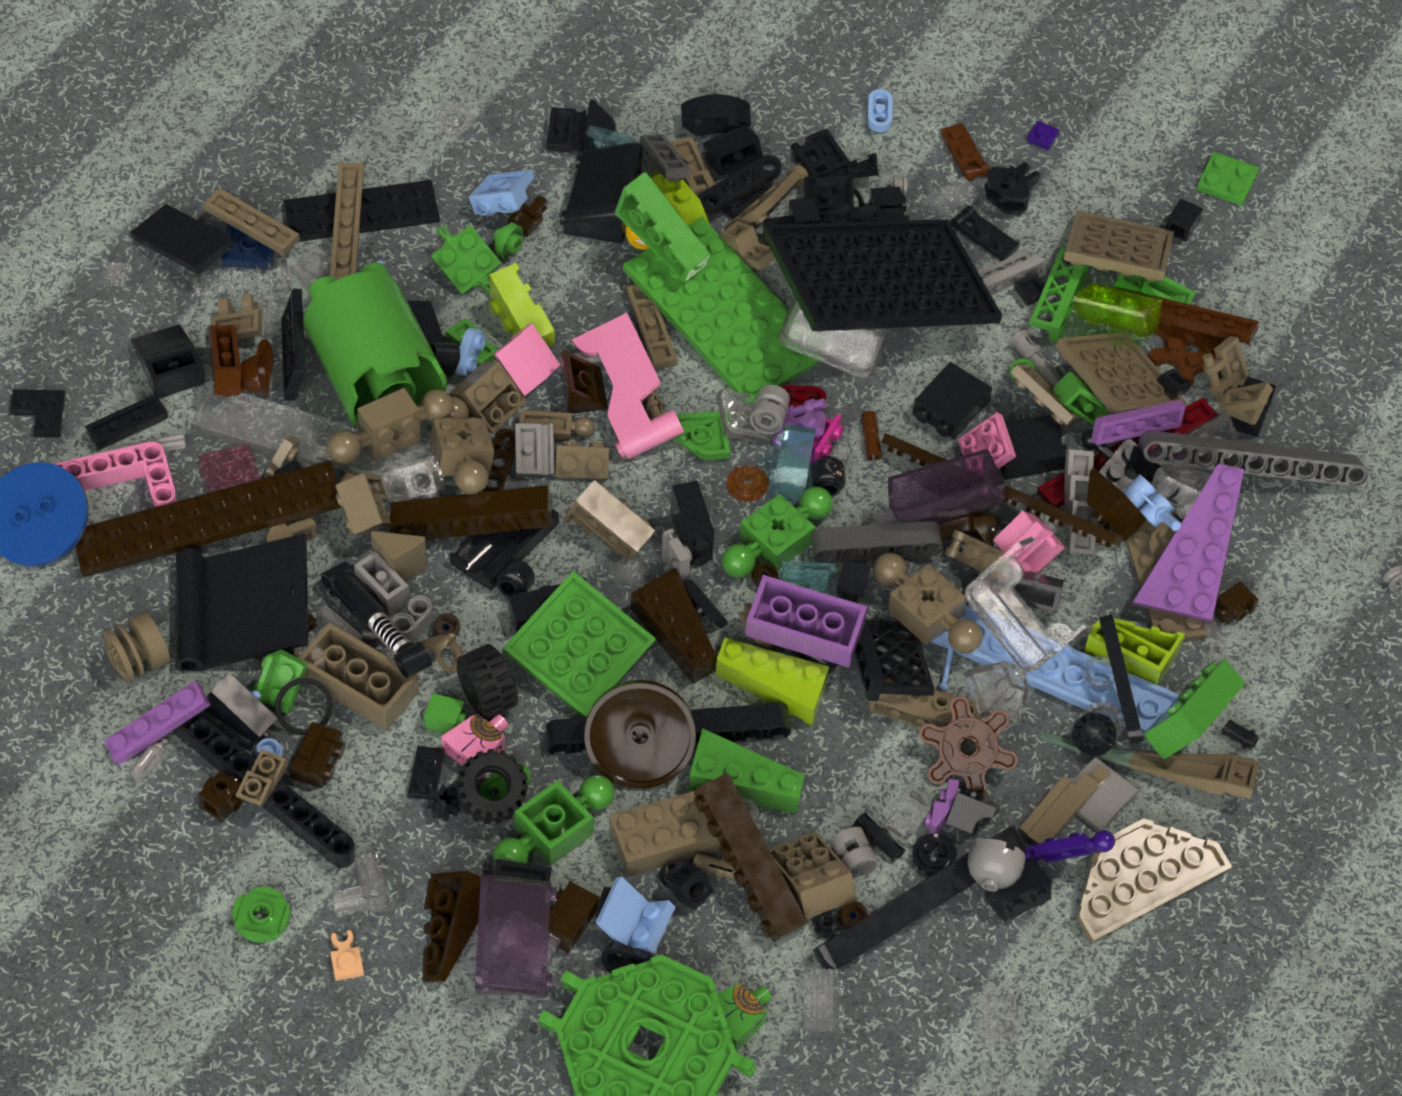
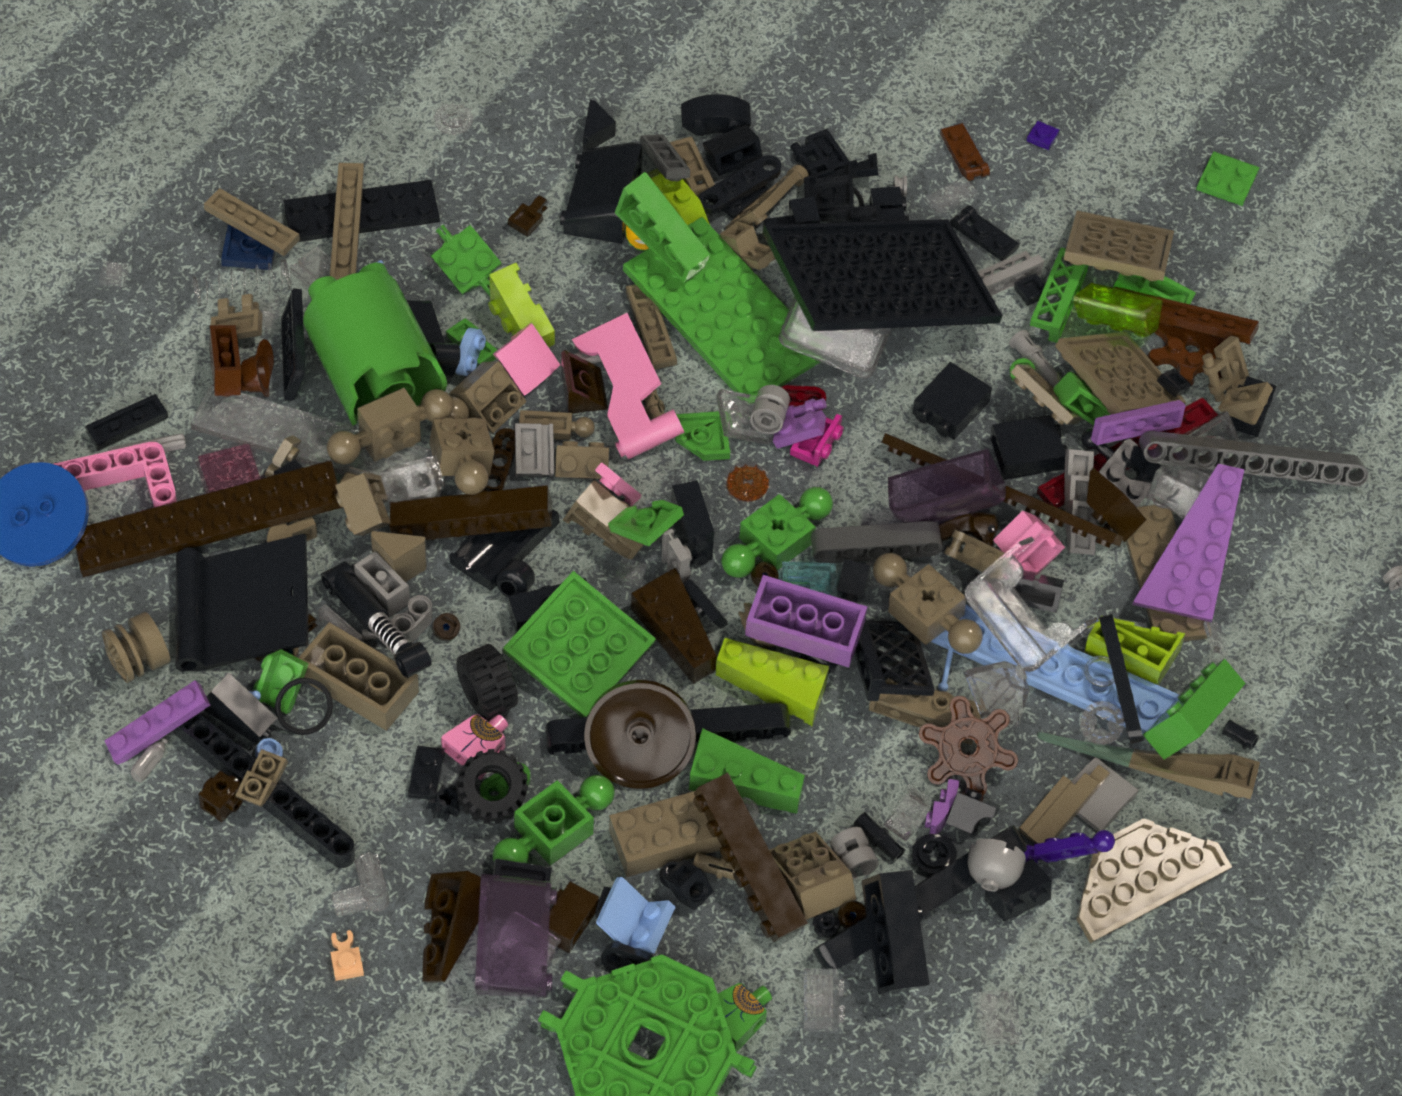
black plate [10,389,66,437] -> none
black tile [130,204,235,275] -> none
black slope [131,324,205,398] -> none
bright green plate [232,886,290,943] -> none
dark brown brick [290,722,346,789] -> none
dark tan piece [418,633,462,673] -> none
bright green brick [424,693,468,733] -> none
light blue plate [469,169,534,216] -> none
bright green plate [493,223,523,260] -> none
black plate [546,107,587,154] -> none
clear light blue plate [586,125,639,147] -> none
clear light blue brick [769,424,816,500] -> none
black head [811,456,846,496] -> none
reddish brown piece [861,411,882,461] -> none
light blue plate [867,89,893,132] -> none
bright pink tile [958,412,1016,477] -> none
black hinge [984,162,1041,215] -> none
black gear [1072,712,1117,756] -> none
light blue beam [1122,474,1181,531] -> none
black brick [1165,199,1203,242] -> none
dark brown brick [1214,581,1259,624] -> none
none -> bright pink plate [595,462,641,506]
none -> bright green plate [608,500,684,546]
none -> black brick [861,870,930,995]

